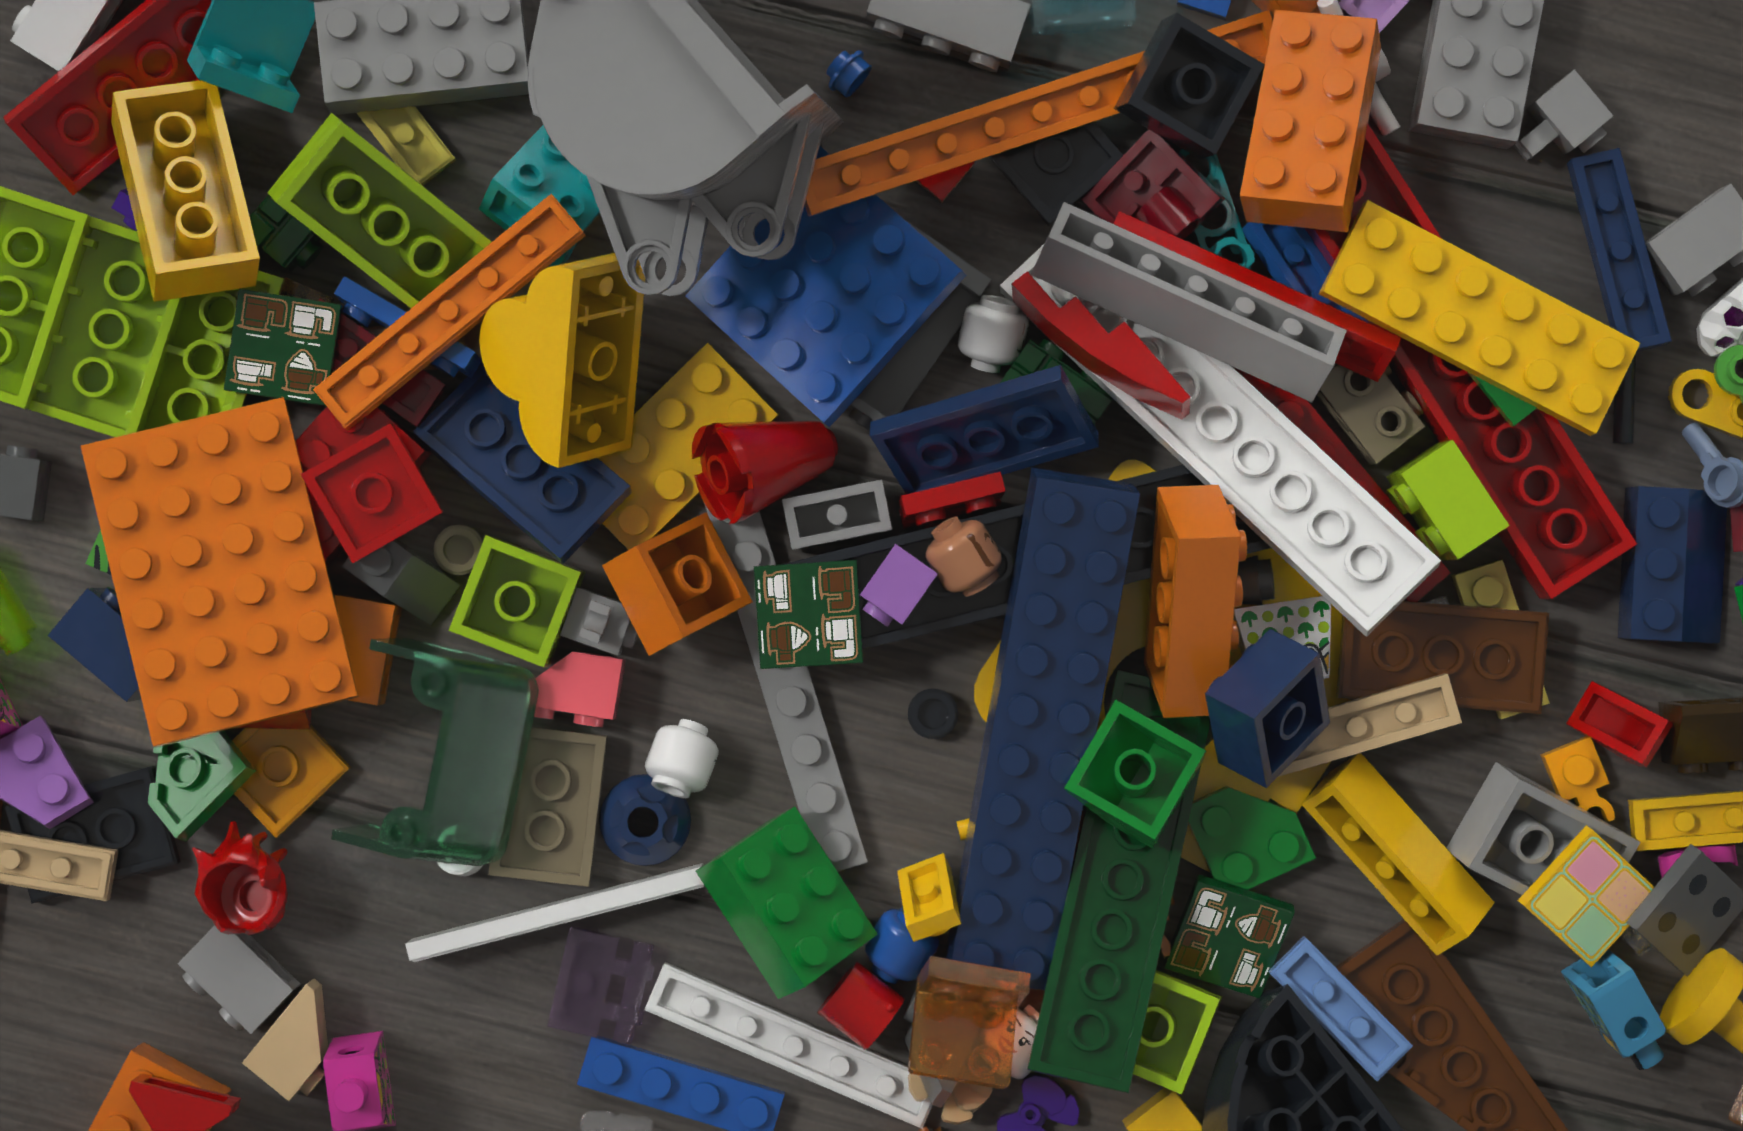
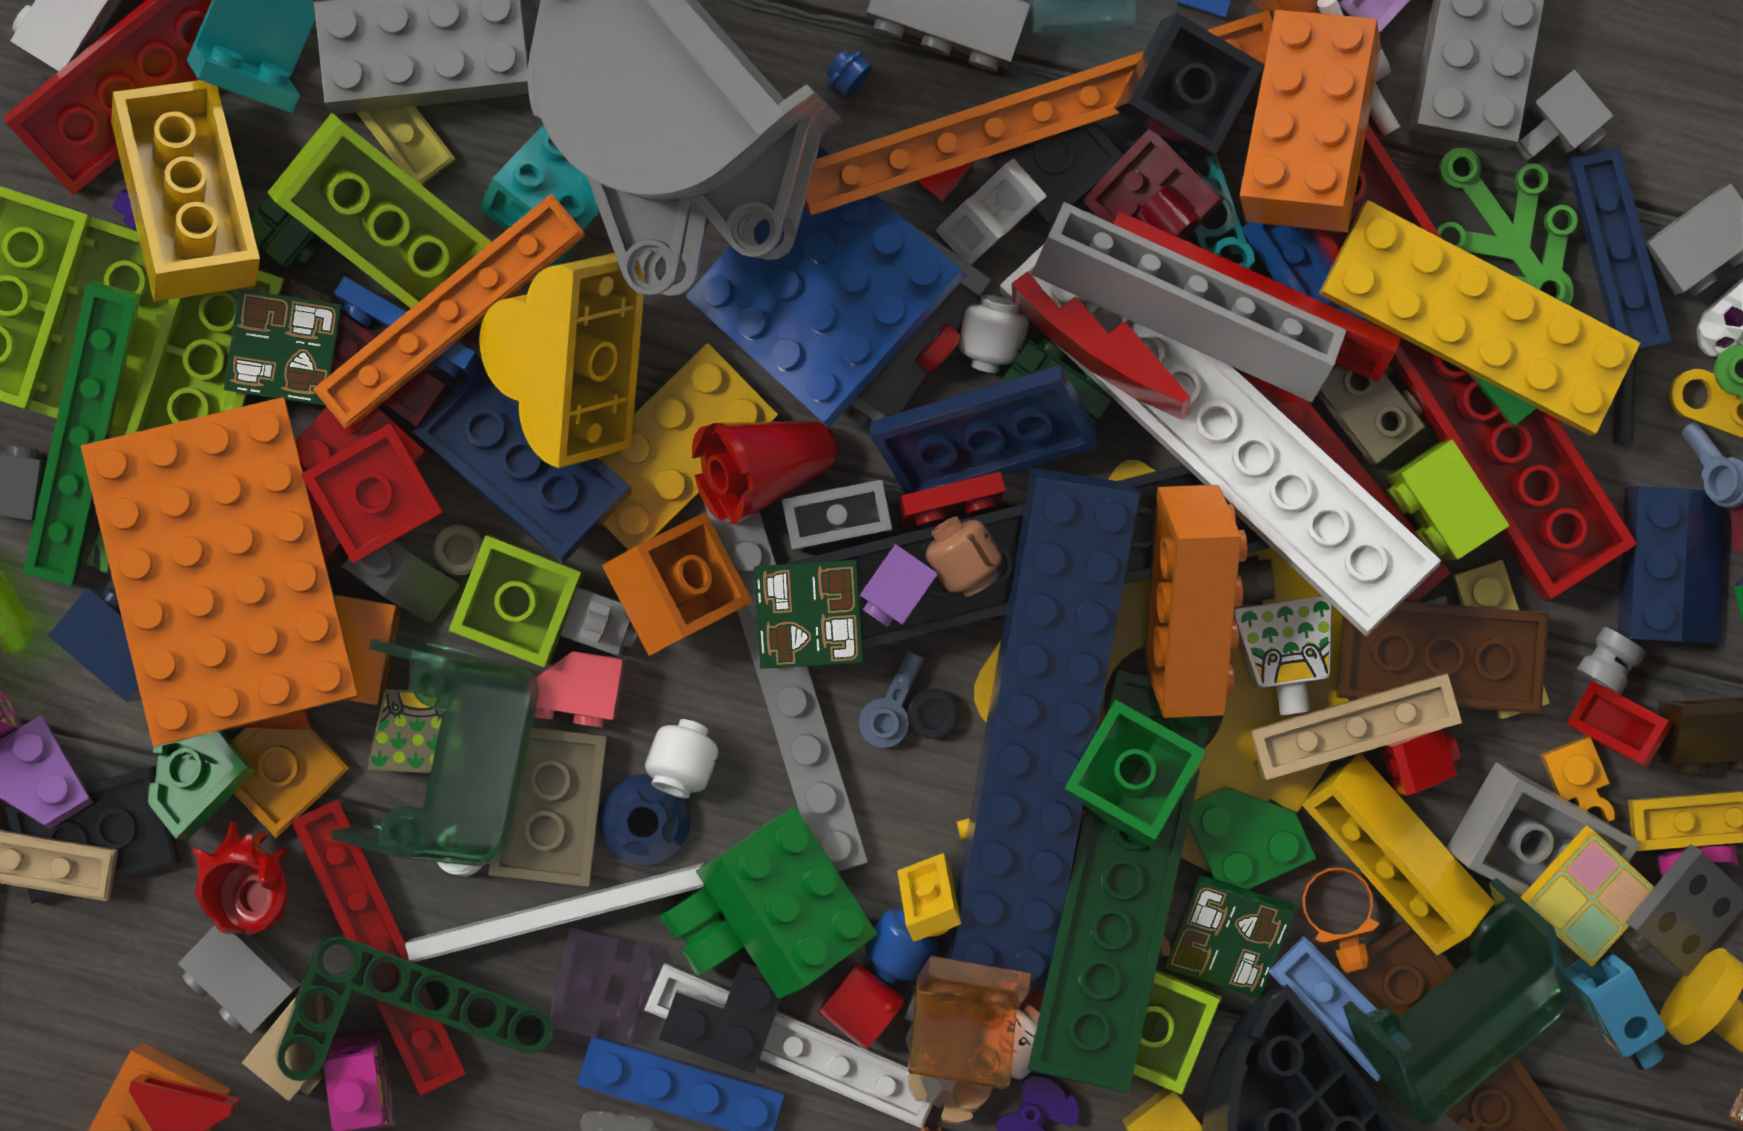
dark blue brick [1205,629,1330,788] -> none
none -> green plate [23,281,141,587]
none -> dark green beam [275,936,553,1081]
none -> red plate [290,799,466,1096]
none -> torso [368,659,471,775]
none -> green wheel [658,885,744,975]
none -> black plate [659,959,781,1074]
none -> sand blue plate [858,650,925,748]
none -> red tile [914,323,961,373]
none -> white slope [935,158,1047,265]
none -> orange piece [1302,868,1380,974]
none -> clear green windscreen [1343,878,1570,1125]
none -> red slope [1379,729,1460,796]
none -> bright green plant [1436,148,1578,305]
none -> light grey wheel [1577,627,1647,695]

